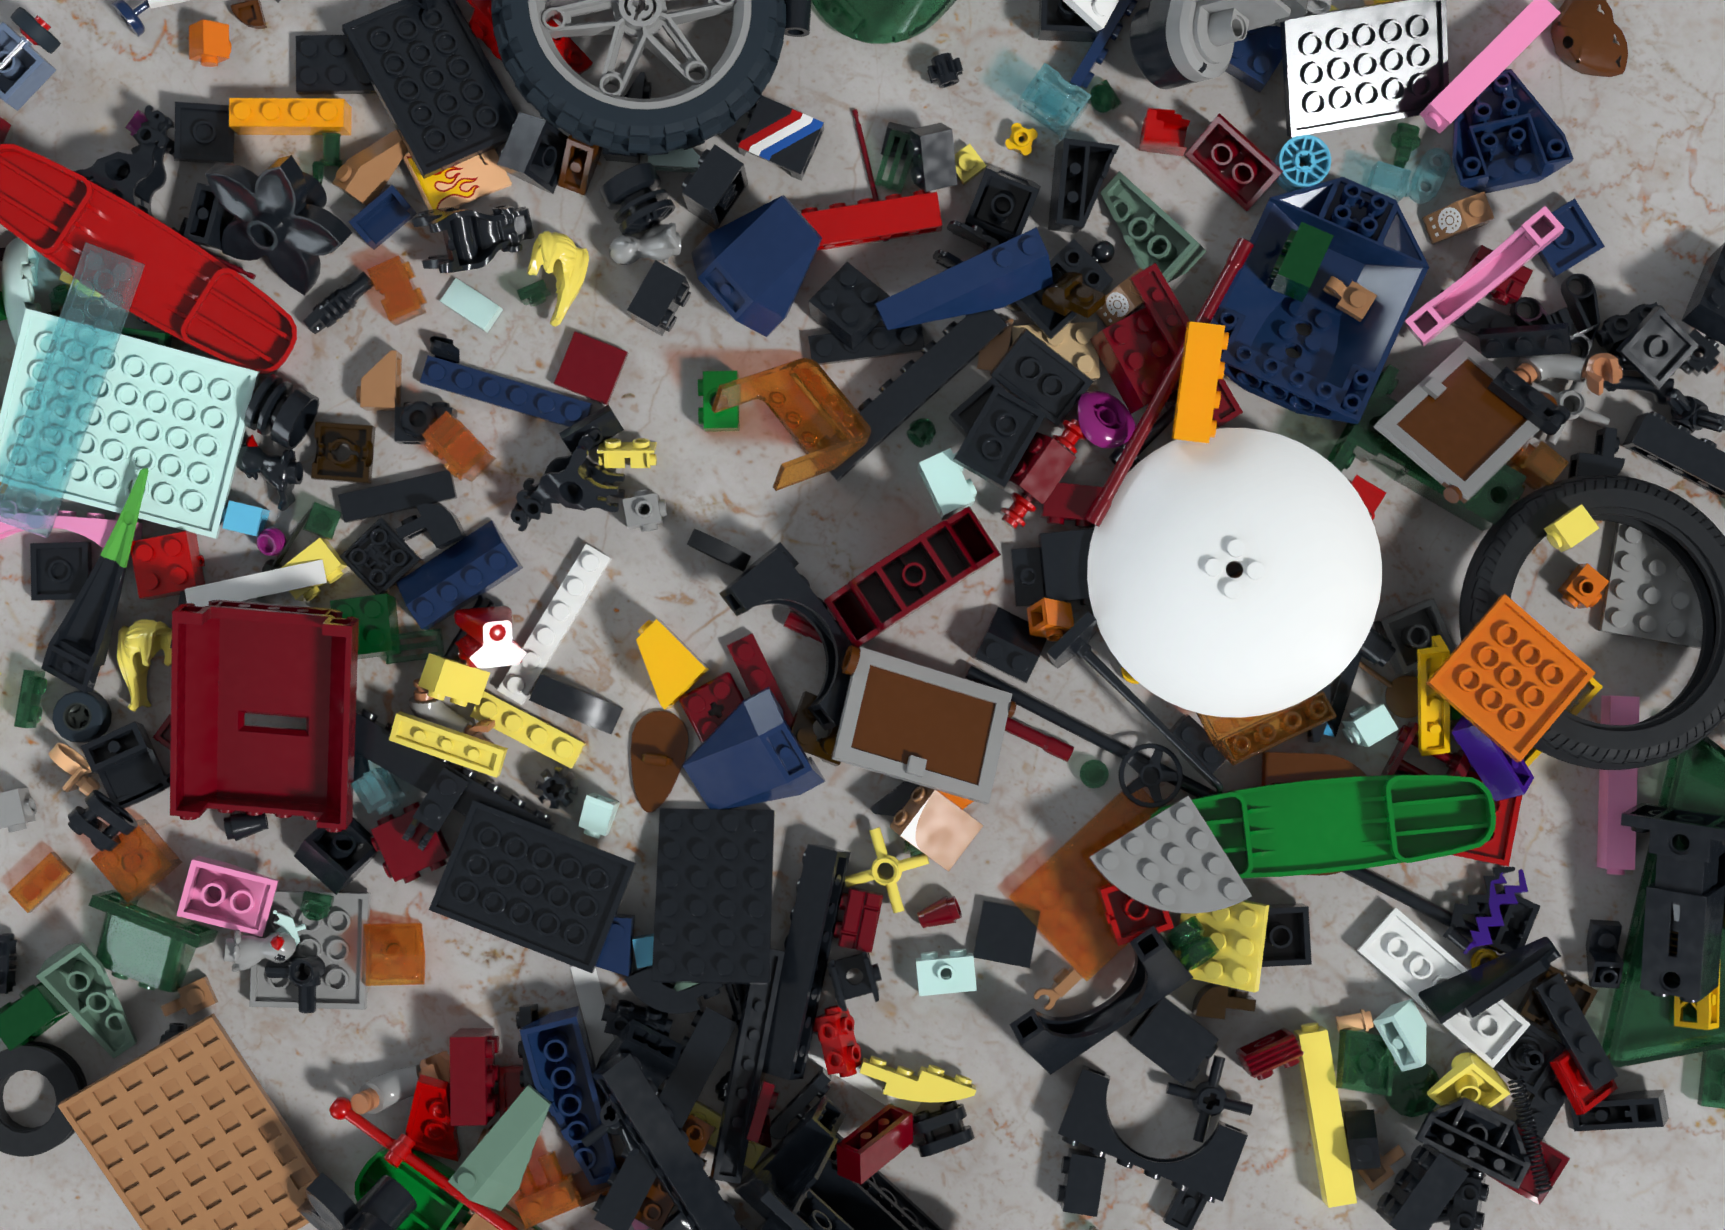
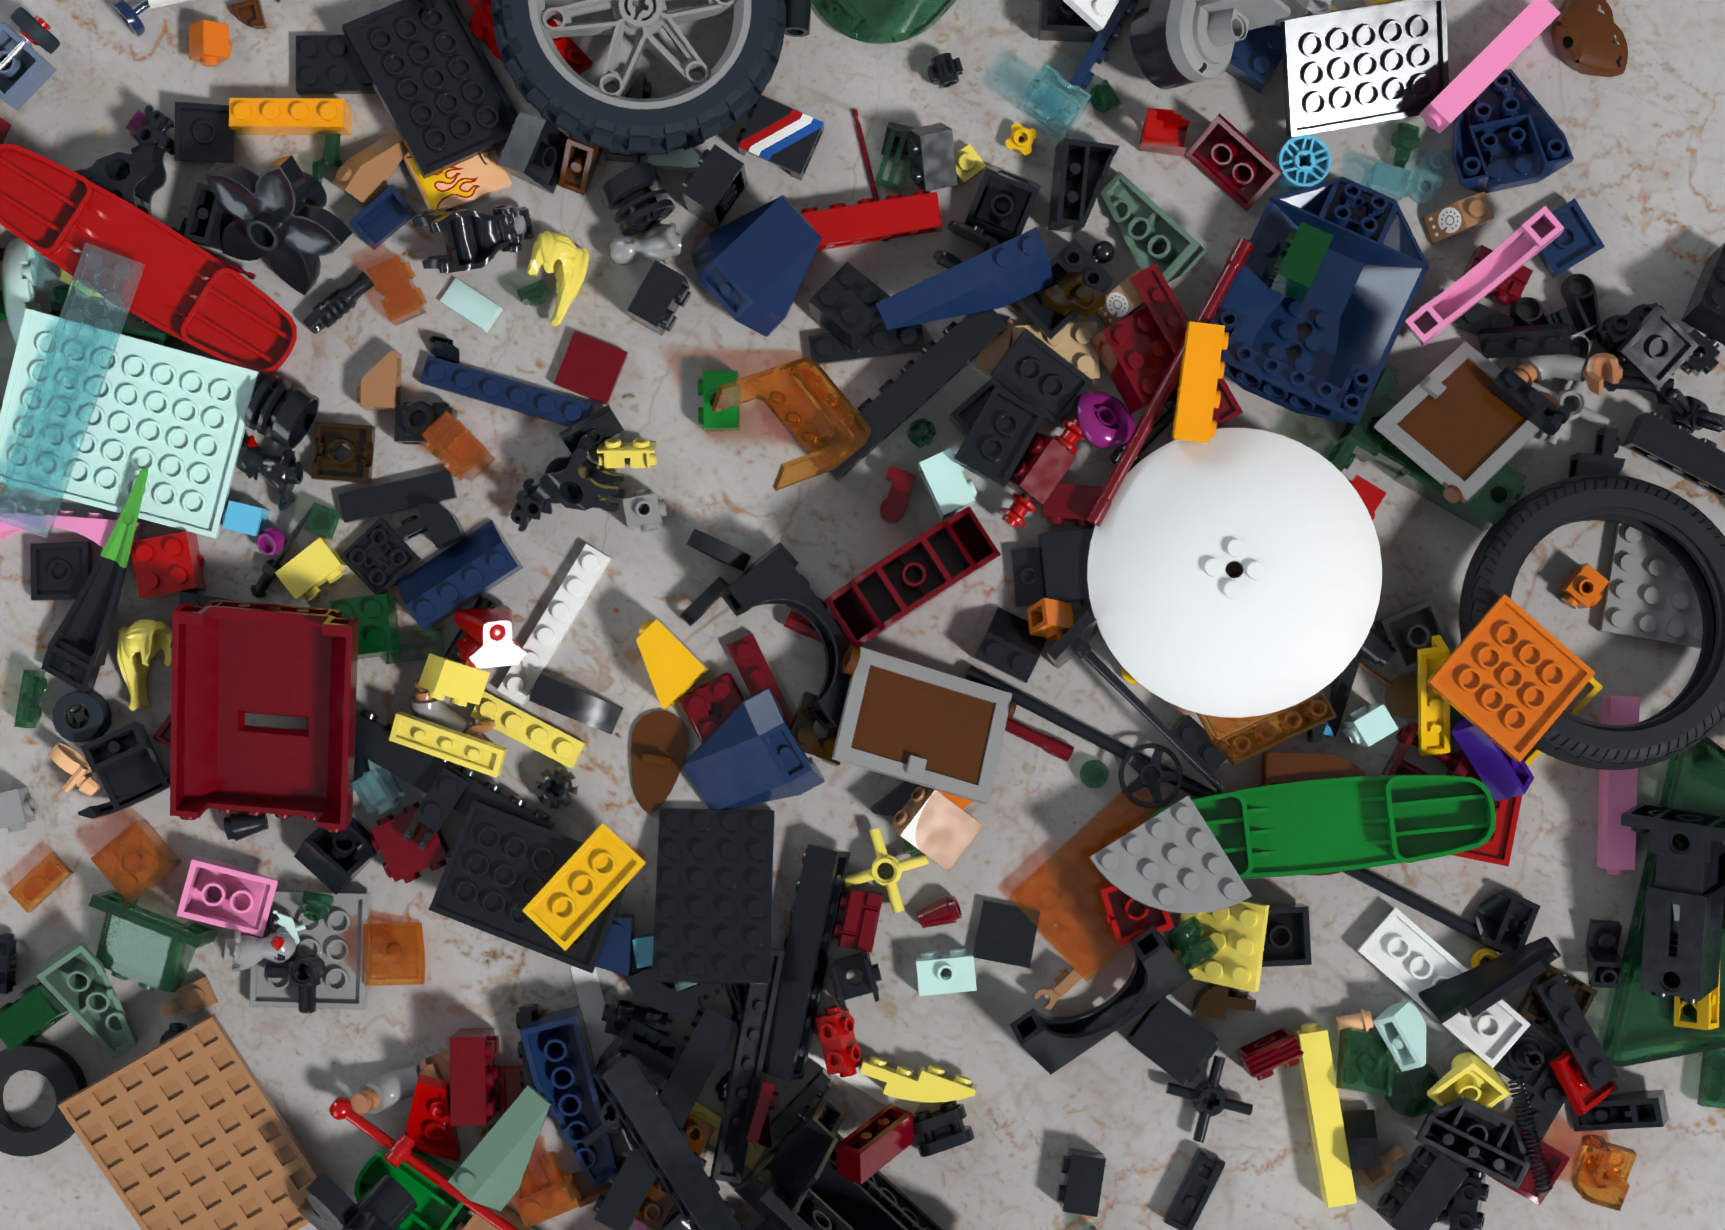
black brick [68,790,138,851] -> none
white sticker [185,560,327,607] -> none
light aqua slope [578,792,620,839] -> none
black arch [1058,1065,1248,1203] -> none
medium nougat plate [1323,276,1377,322] -> none
piece [1443,867,1528,955] -> none
clear orange brick [1507,441,1569,490] -> none
light yellow brick [1544,504,1599,552] -> none
none -> yellow plate [522,823,646,951]
none -> black piece [680,576,729,626]
none -> dark red leg [880,466,917,524]
none -> clear orange brick [1571,1134,1637,1211]

